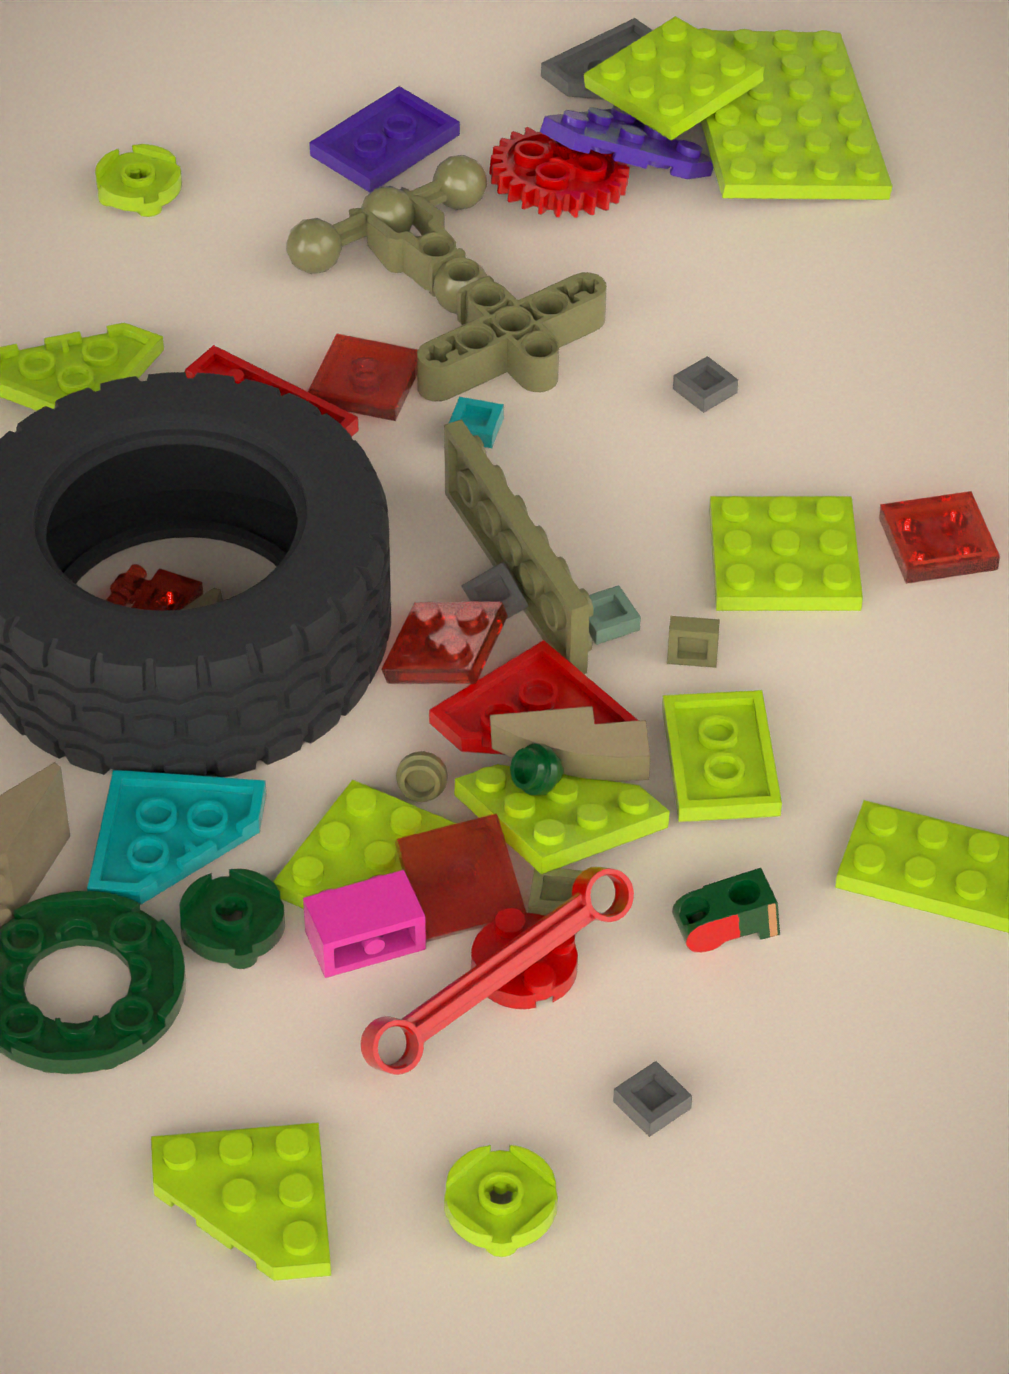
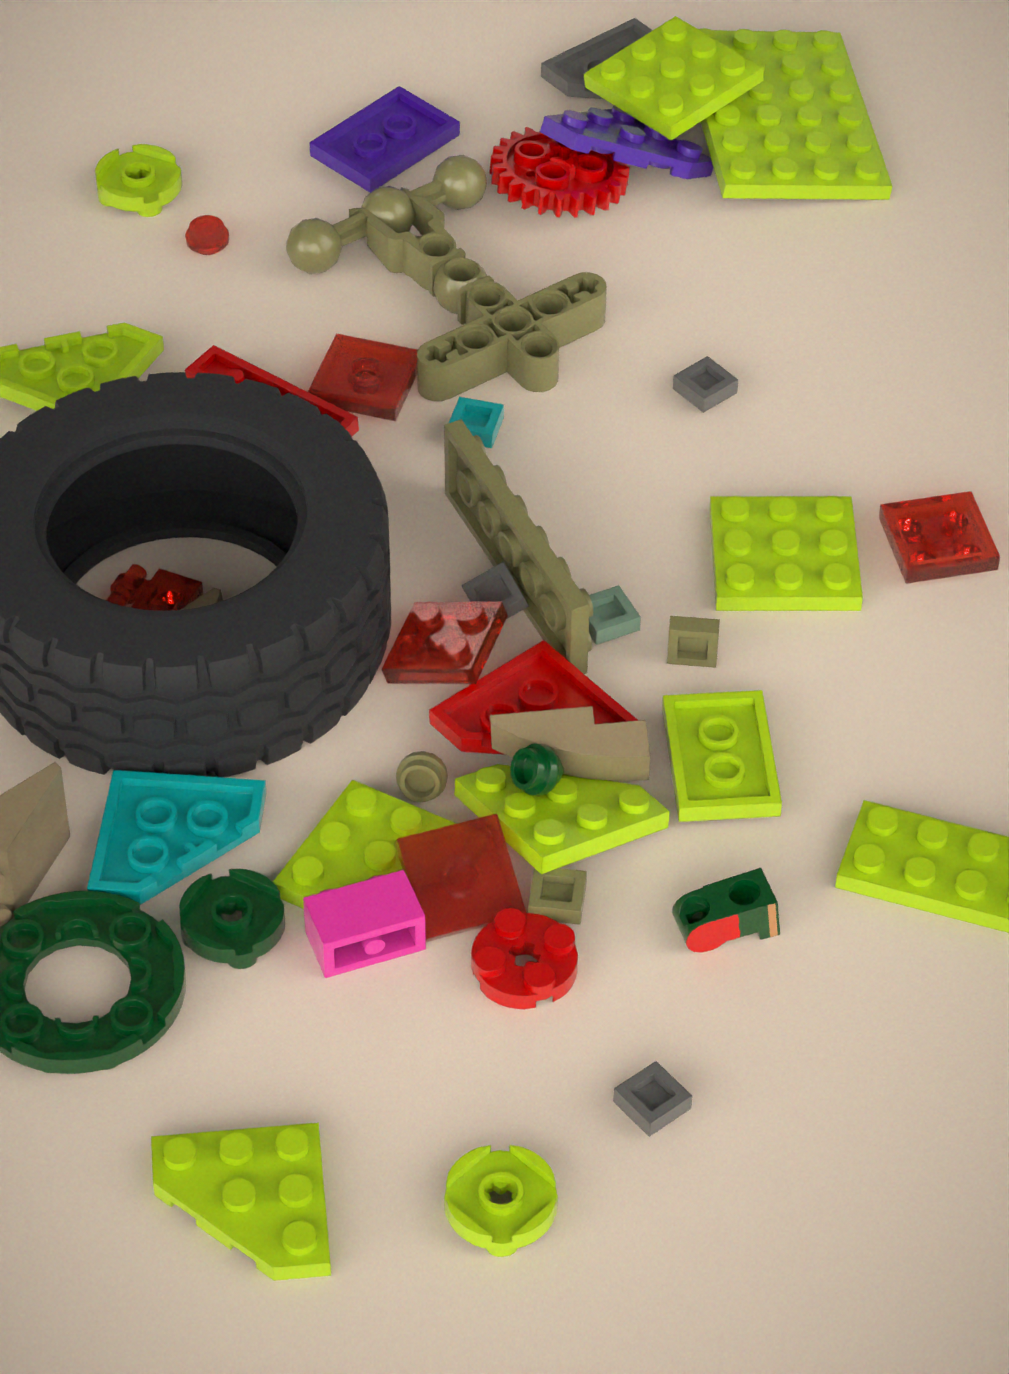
piece [361,867,634,1075] -> none
none -> clear red plate [185,215,229,255]

